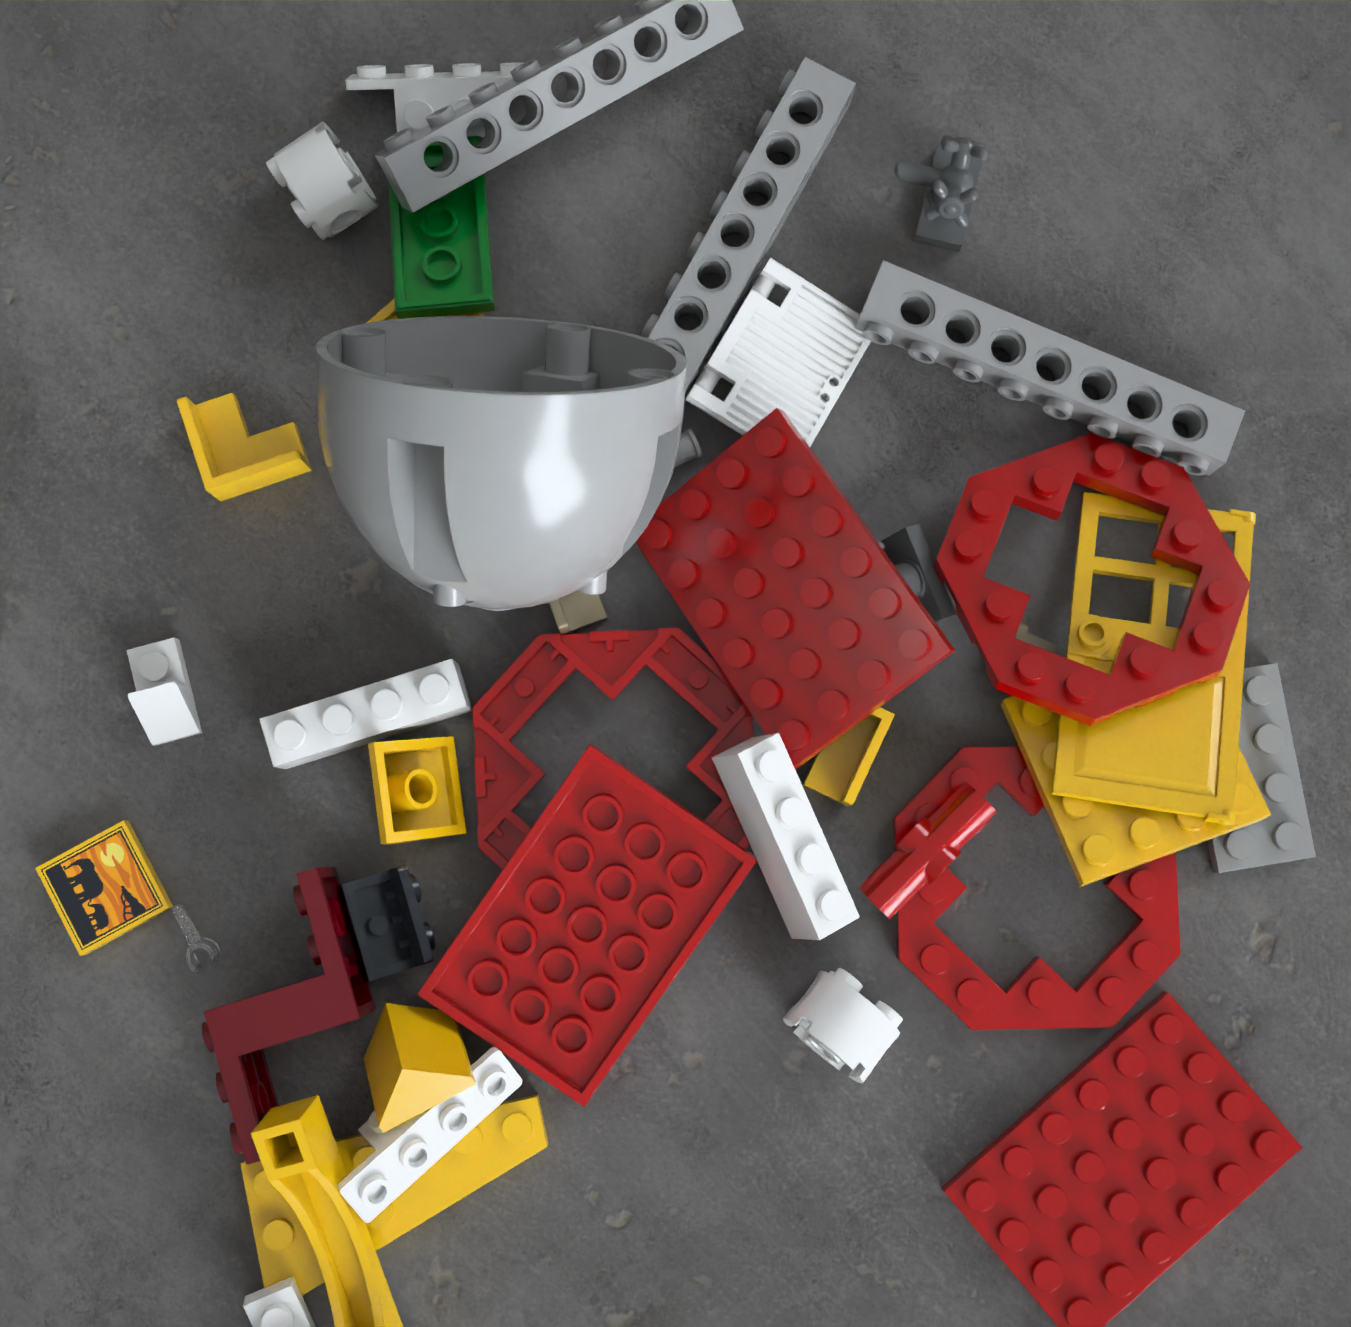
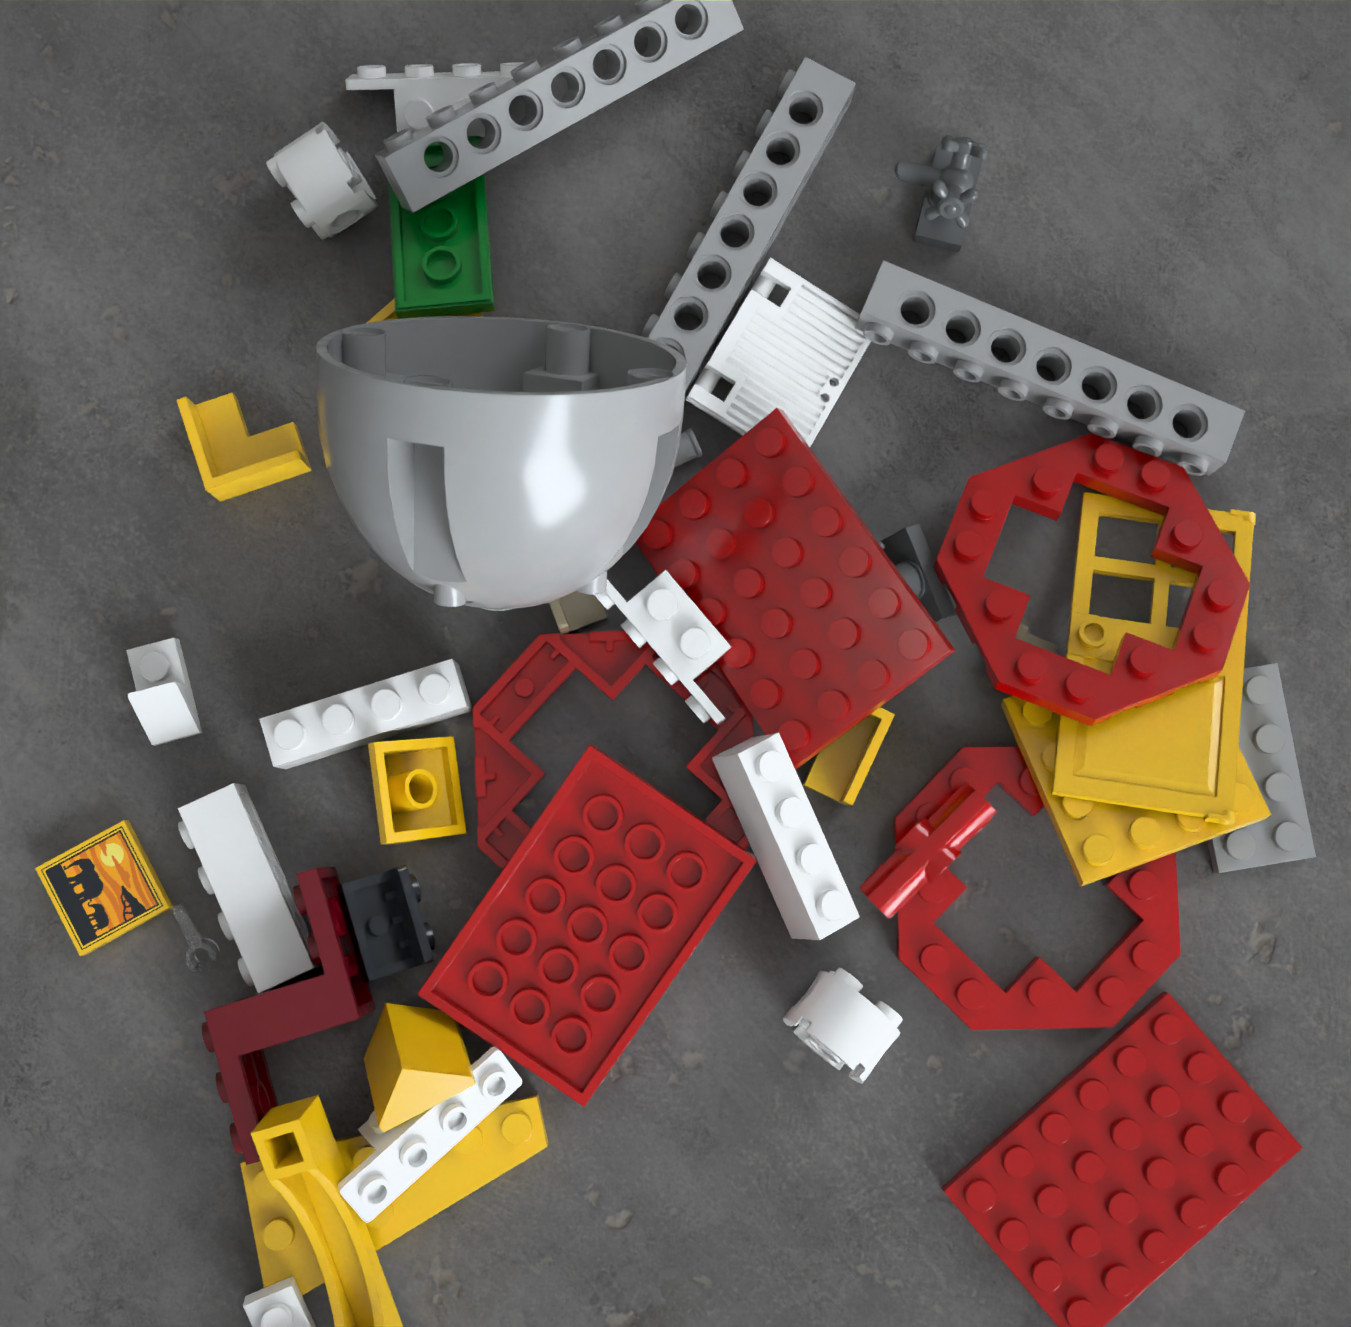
none -> white brick [178,783,322,993]
none -> white bracket [594,570,731,725]

